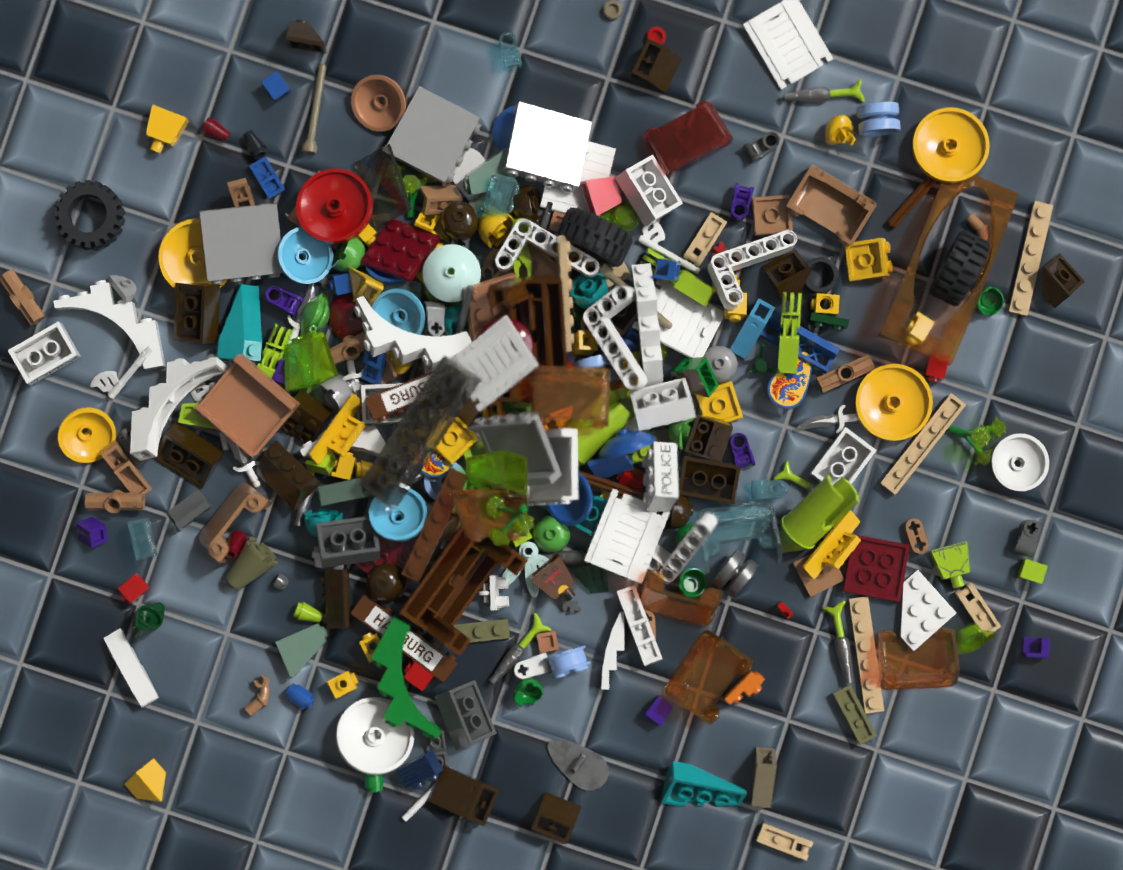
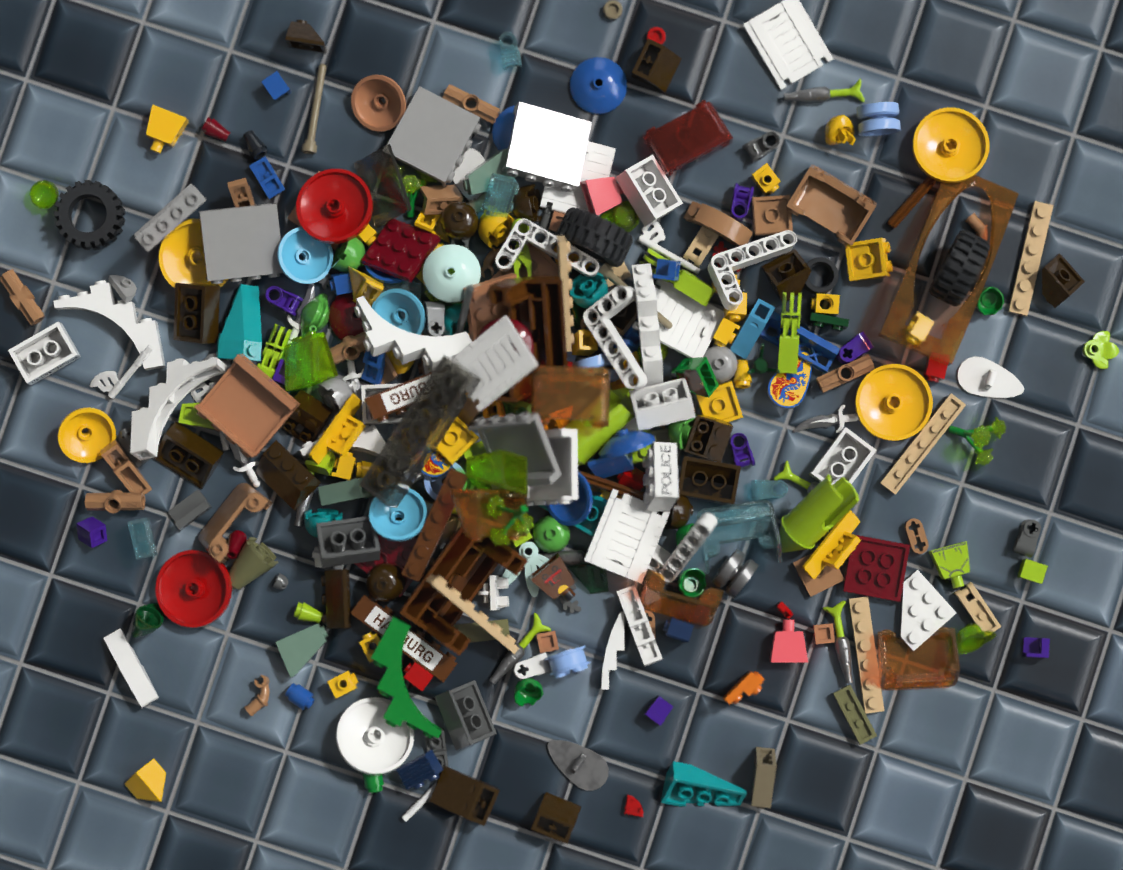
red brick [118,574,151,603] -> none
clear orange windscreen [665,630,754,725] -> none
tan plate [756,823,814,860] -> none
white dish [991,434,1049,491] -> none
none -> clear neon green hair [29,180,59,209]
none -> light grey panel [134,183,206,252]
none -> red dish [155,550,232,628]
none -> tan plate [426,574,519,654]
none -> medium nougat piece [442,84,501,124]
none -> blue dish [570,57,627,114]
none -> red tile [624,794,643,817]
none -> dark blue brick [663,617,694,643]
none -> medium nougat arch [684,201,753,247]
none -> yellow brick [712,318,741,347]
none -> yellow cone [733,359,752,389]
none -> yellow brick [751,163,781,195]
none -> coral torso [770,620,808,663]
none -> nougat plate [813,623,835,644]
none -> dark purple piece [836,331,874,364]
none -> white shield [957,356,1024,398]
none -> lime plate [1083,331,1119,369]

